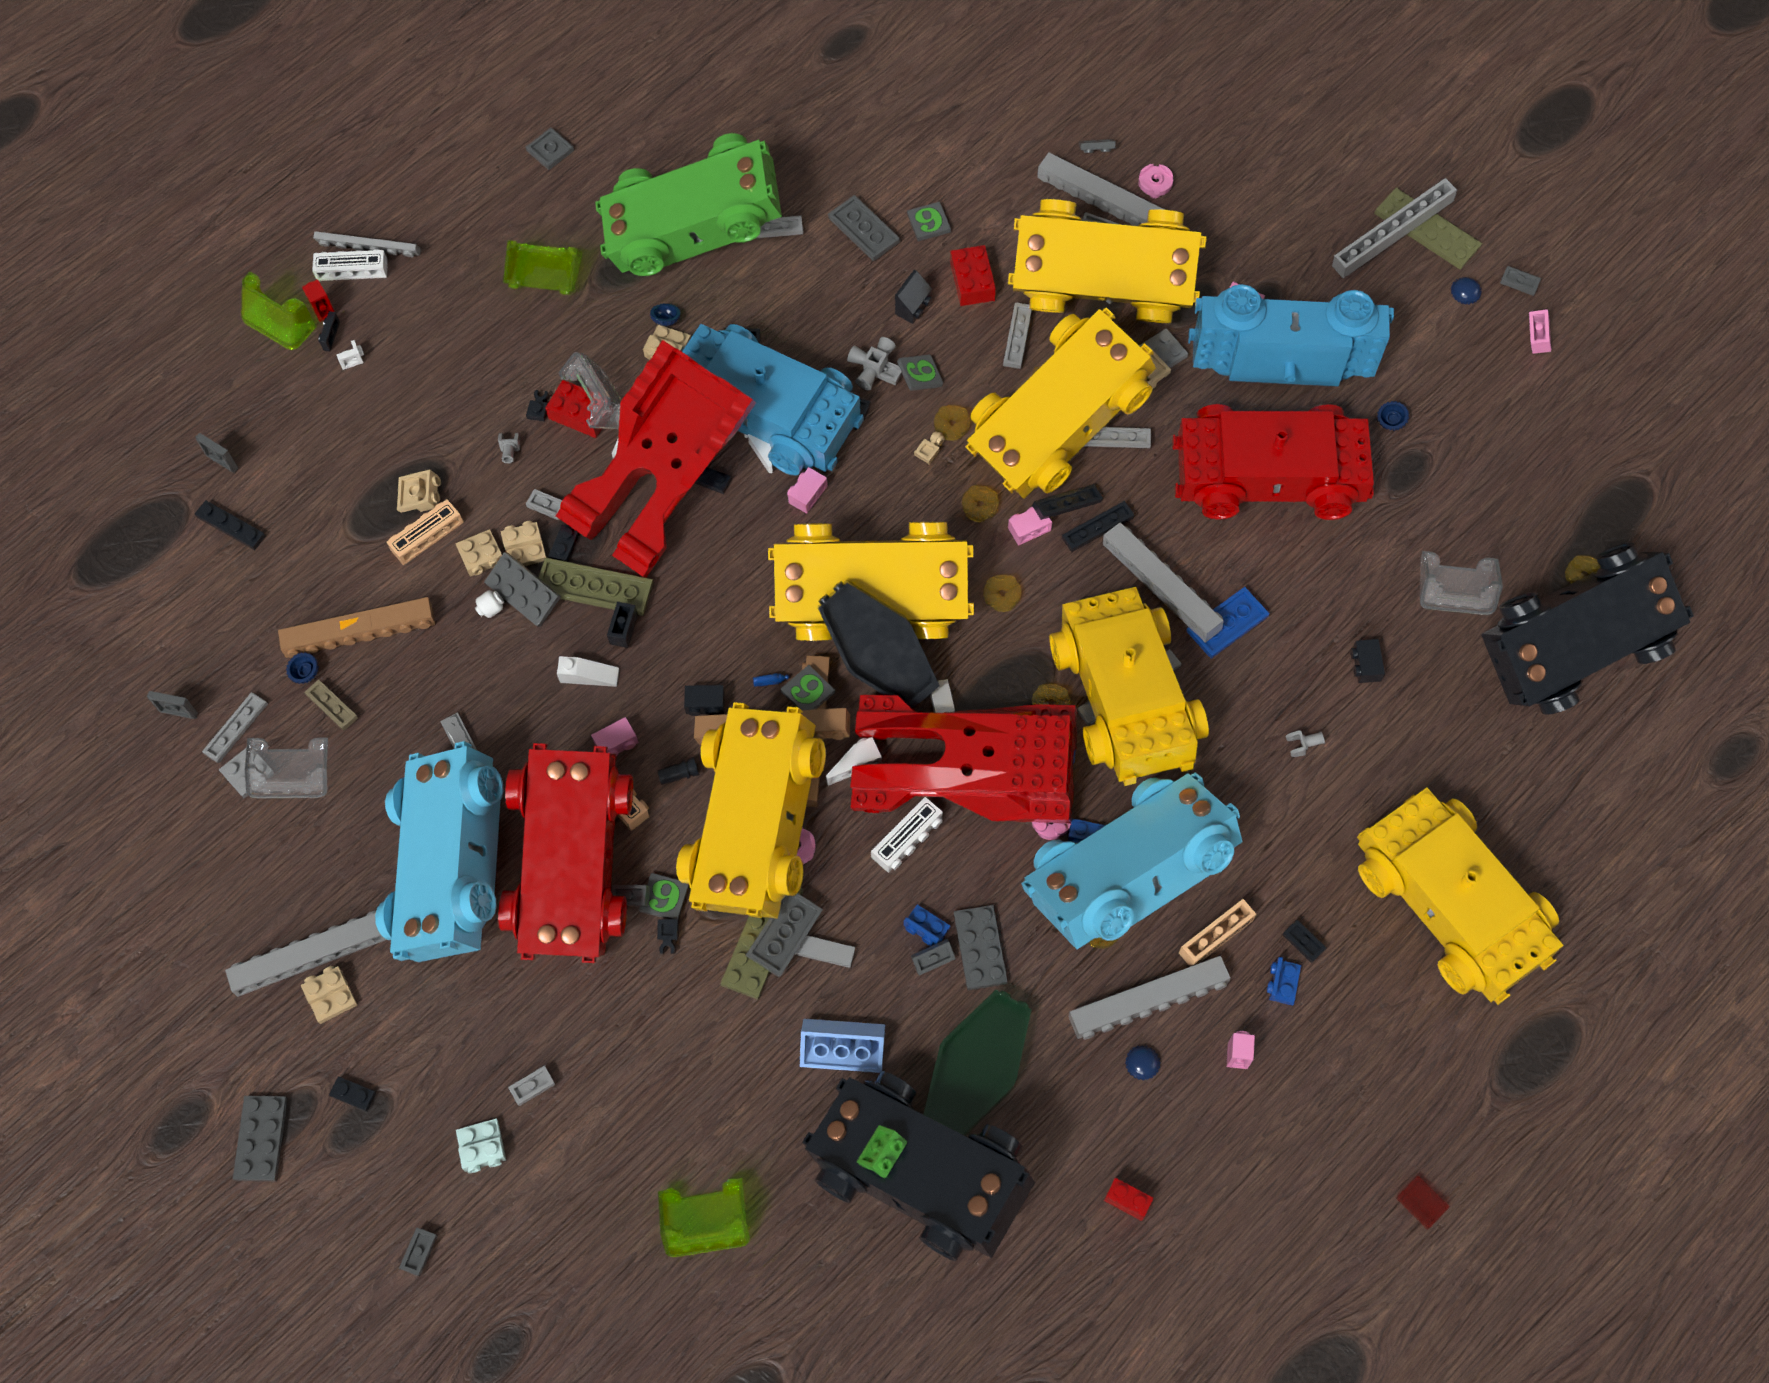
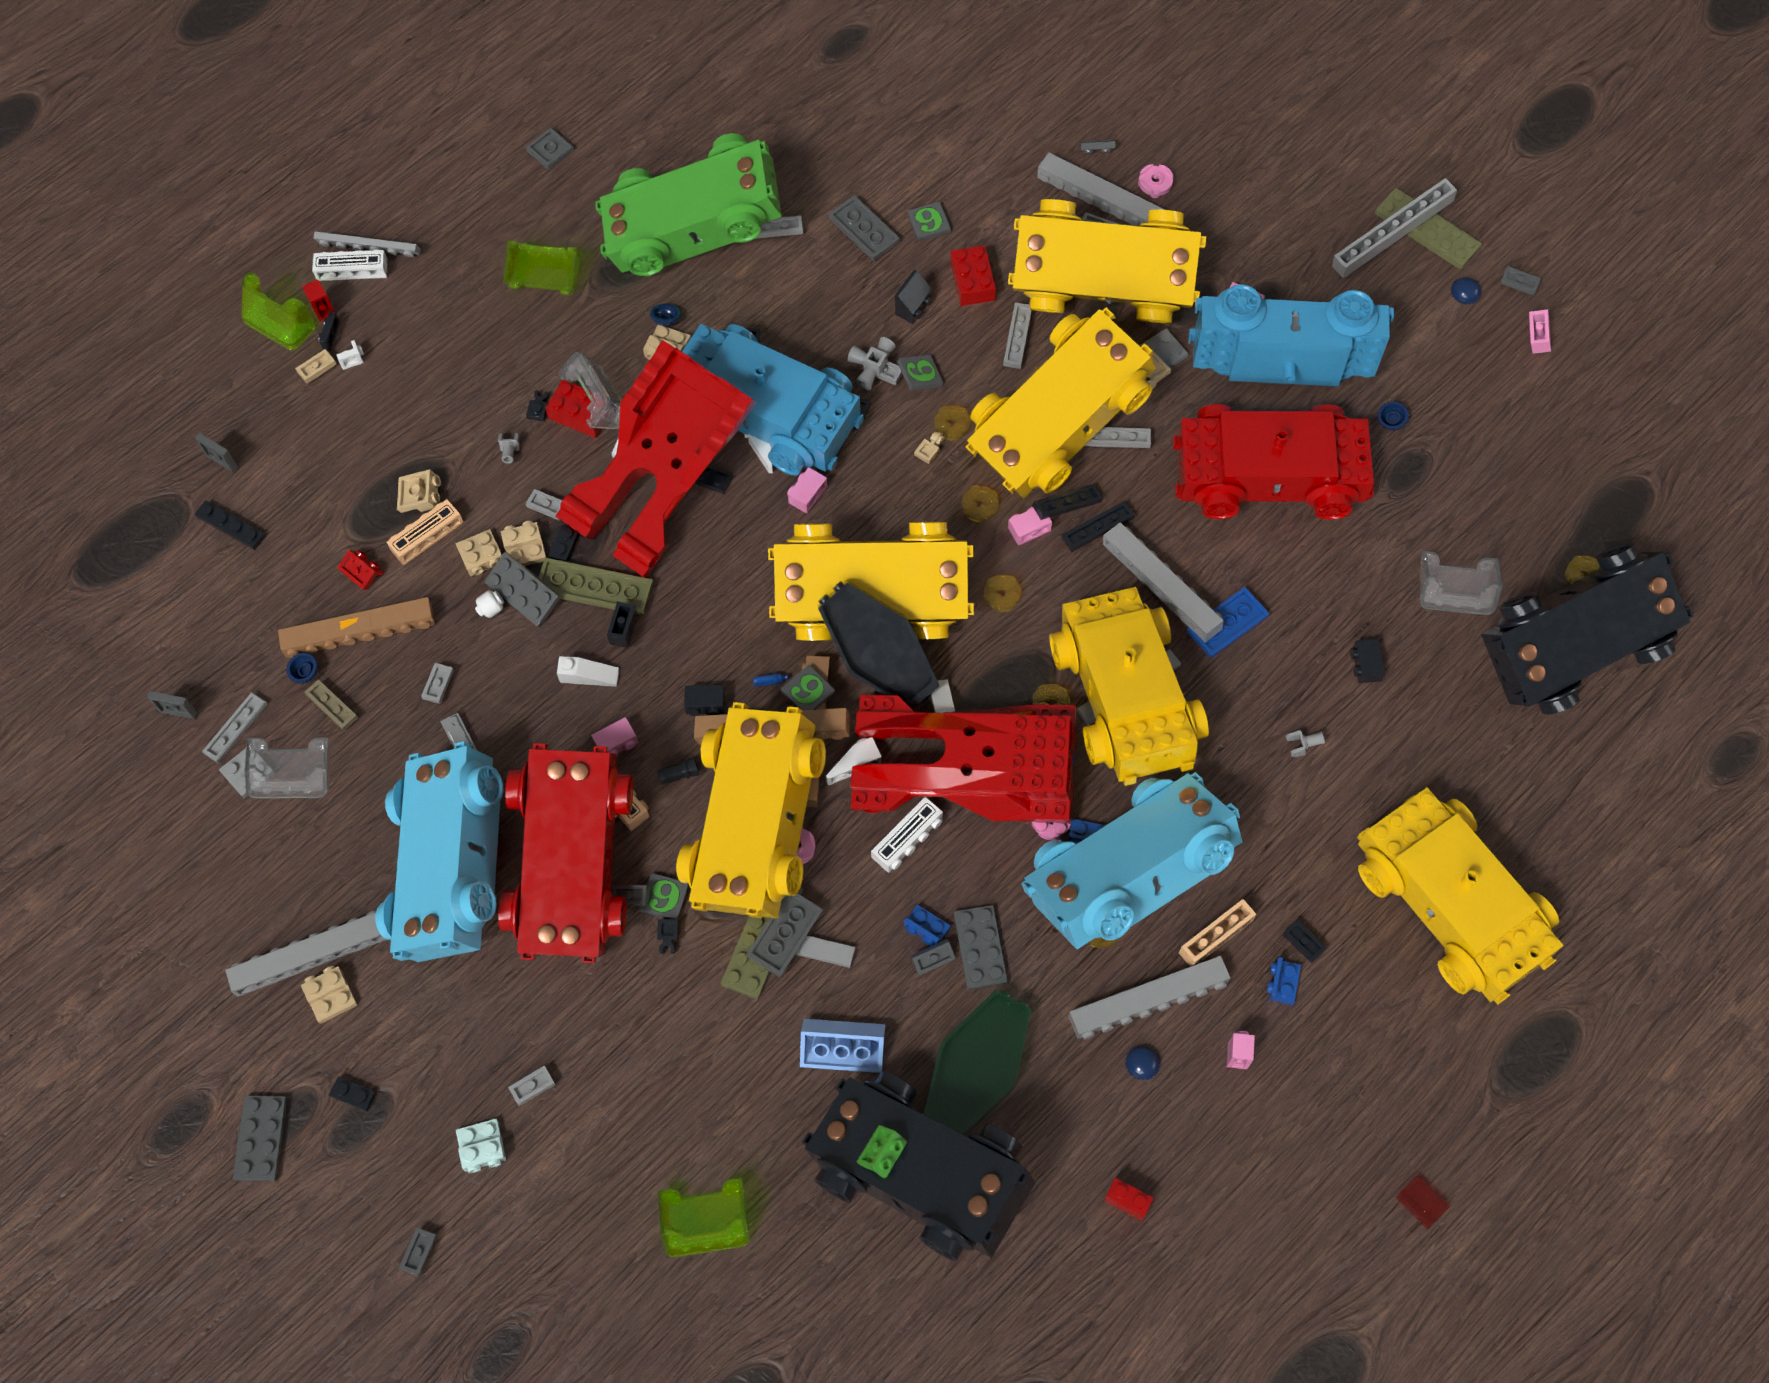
none -> tan plate [295,349,337,384]
none -> red bracket [337,550,384,590]
none -> light grey plate [421,663,454,704]

